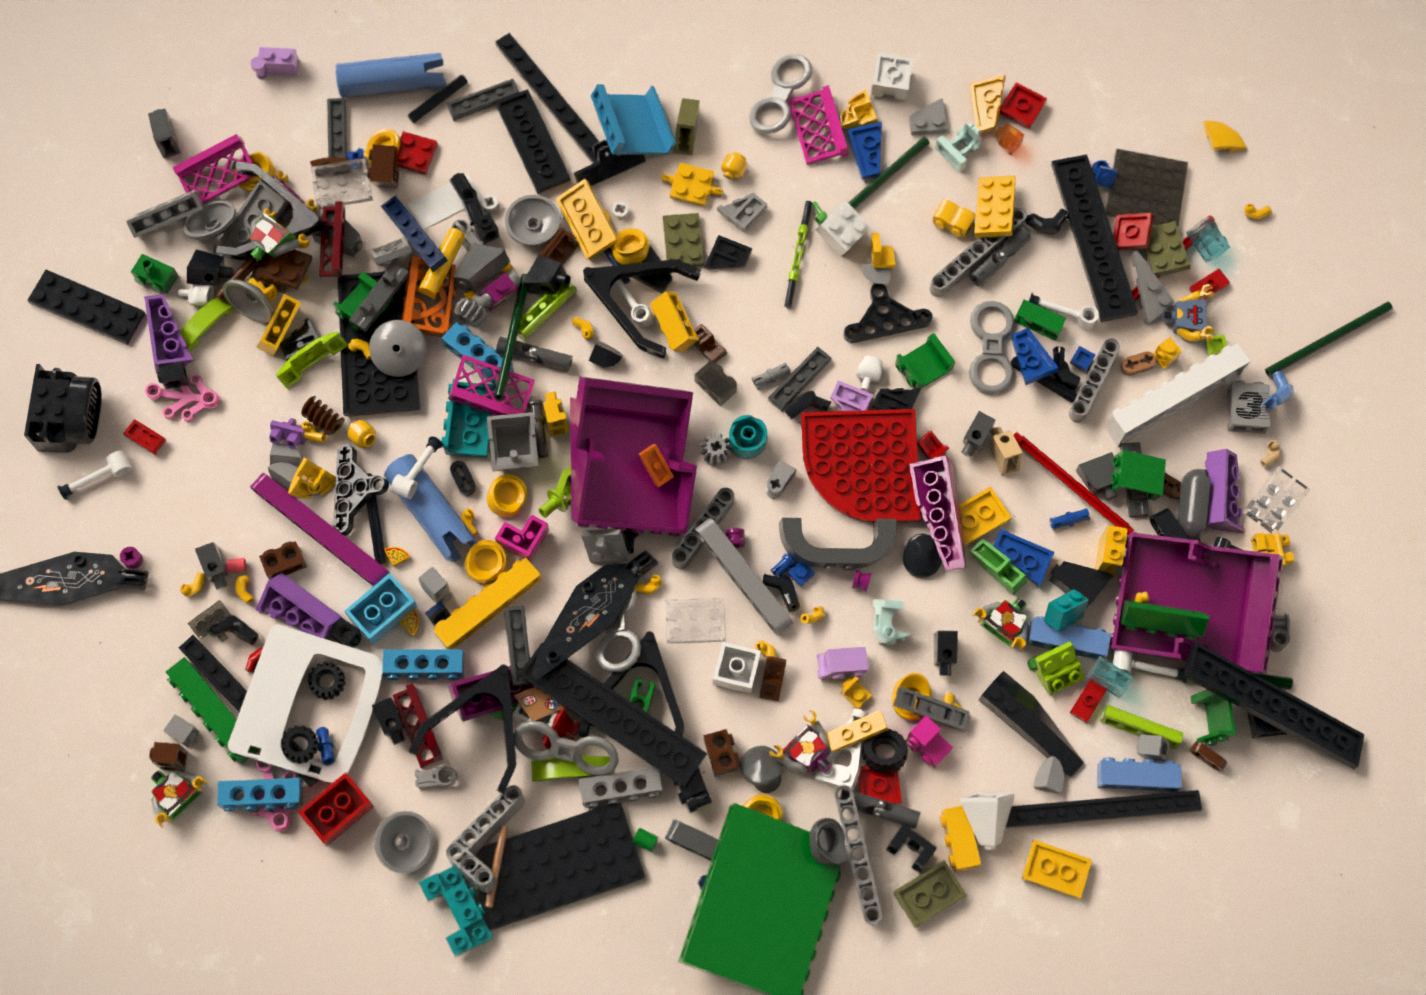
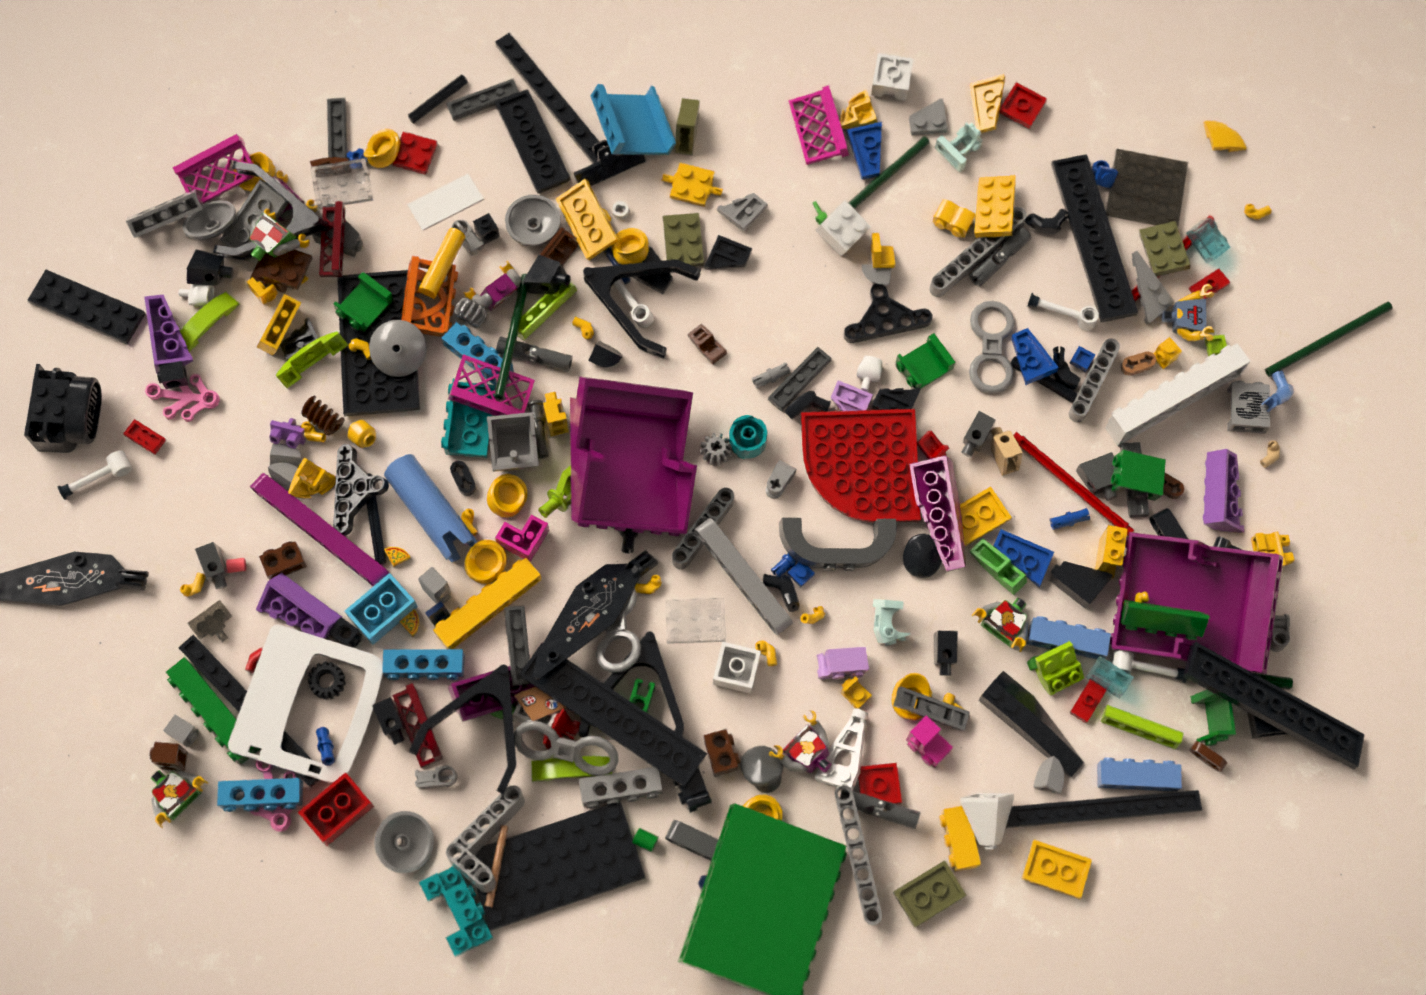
magenta wheel [120,547,143,569] -> none
green brick [131,254,179,294] -> none
dark grey slope [148,108,181,159] -> none
black arm [209,615,259,645] -> none
reddish brown axle [216,257,258,302] -> none
light grey dish [223,280,273,323] -> none
yellow arm [235,575,254,605] -> none
lavender hinge [250,47,299,79] -> none
black tyre [281,725,318,764] -> none
medium blue piece [335,53,446,98] -> none
dark grey hinge [349,262,409,332] -> none
reddish brown brick [367,144,399,188] -> none
light grey plate [370,237,412,266] -> none
dark blue plate [381,195,448,272] -> none
white piece [391,436,443,499] -> none
black piece [449,173,484,226] -> none
dark grey slope [453,243,510,291] -> none
white bush [481,194,498,213] -> none
light grey hinge [581,529,629,563] -> none
orange plate [638,444,674,487] -> none
yellow brick [650,291,699,352] -> none
clear smoke brick [694,360,737,407] -> none
yellow head [721,152,748,180] -> none
magenta wheel [726,528,745,548] -> none
light grey bar [749,54,813,134] -> none
reddish brown slope [759,656,787,701] -> none
piece [784,201,813,308] -> none
dark grey piece [810,818,848,866] -> none
yellow plate [826,710,888,753] -> none
magenta wheel [852,570,871,592] -> none
black tyre [863,729,908,774] -> none
black panel [886,824,937,873] -> none
clear orange brick [994,123,1024,155] -> none
green piece [1014,299,1066,341] -> none
teal brick [1044,589,1089,631] -> none
red plate [1113,213,1154,250] -> none
light grey brick [1137,734,1171,761] -> none
dark grey brick [1177,469,1210,541] -> none
clear piece [1243,466,1311,535] -> none

